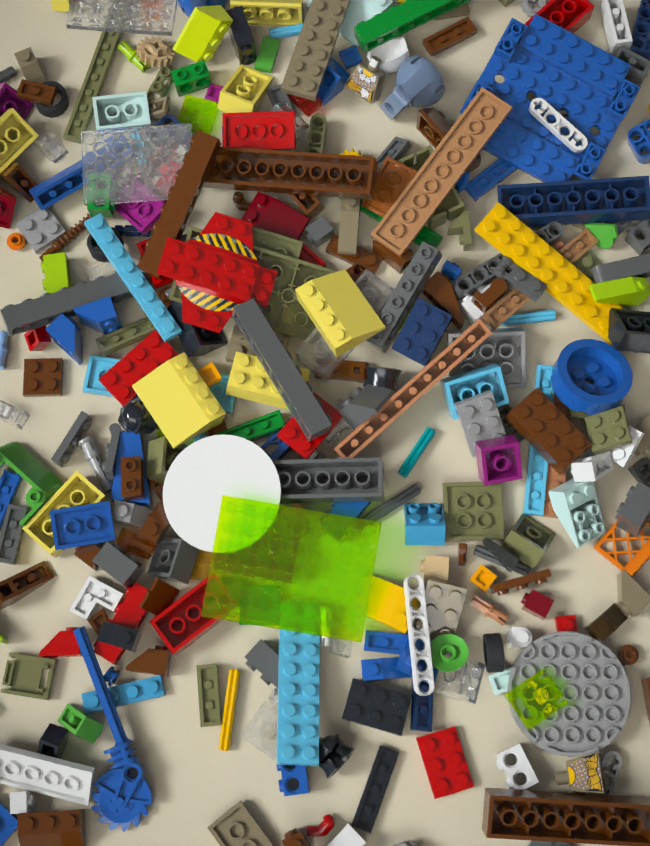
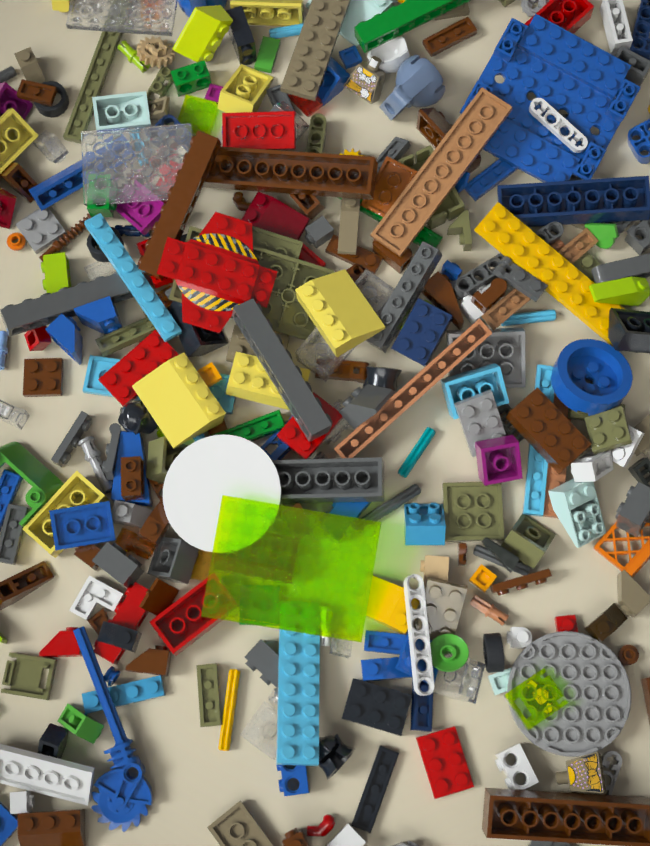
dark red brick [520,589,554,620] -> none

